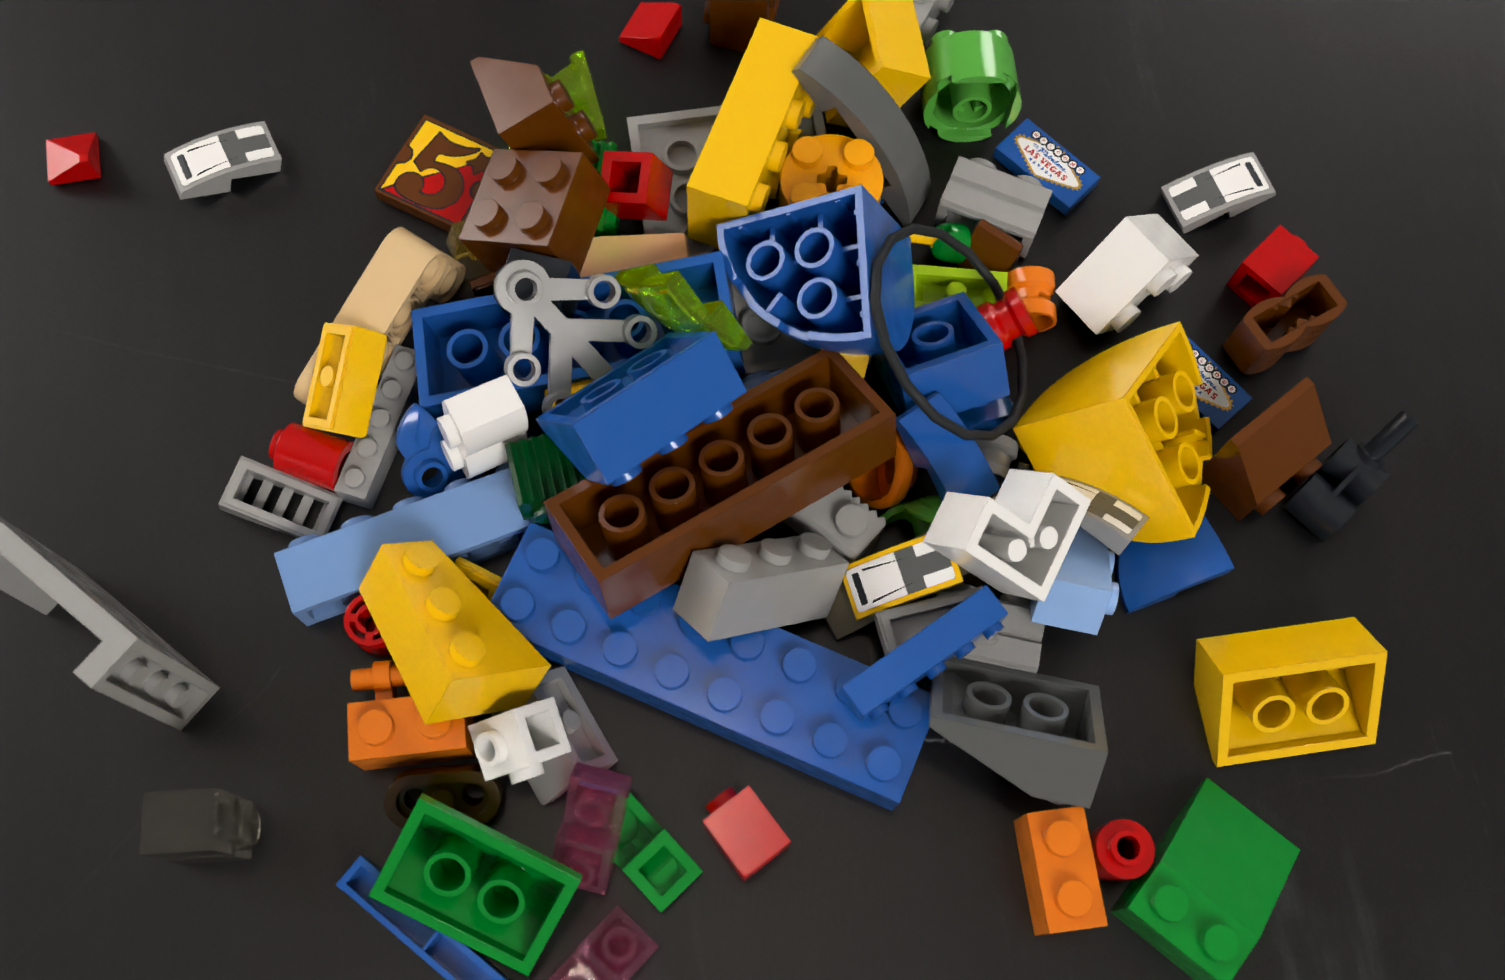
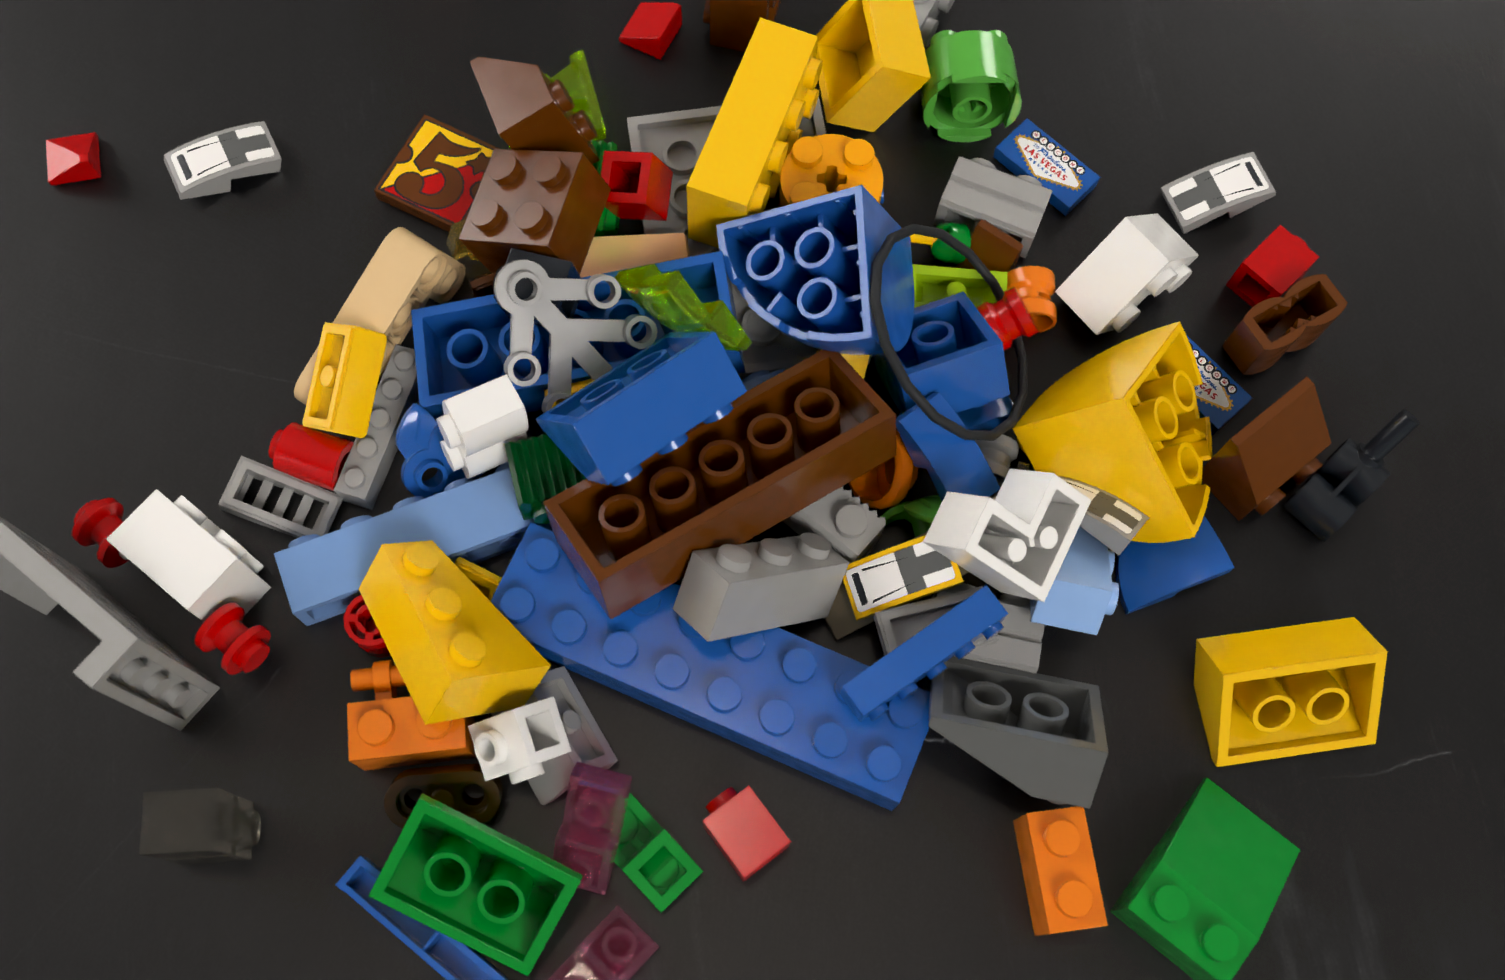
dark grey slope [792,36,931,226] -> none
red brick [1089,819,1155,883] -> none
none -> white brick [72,489,271,675]

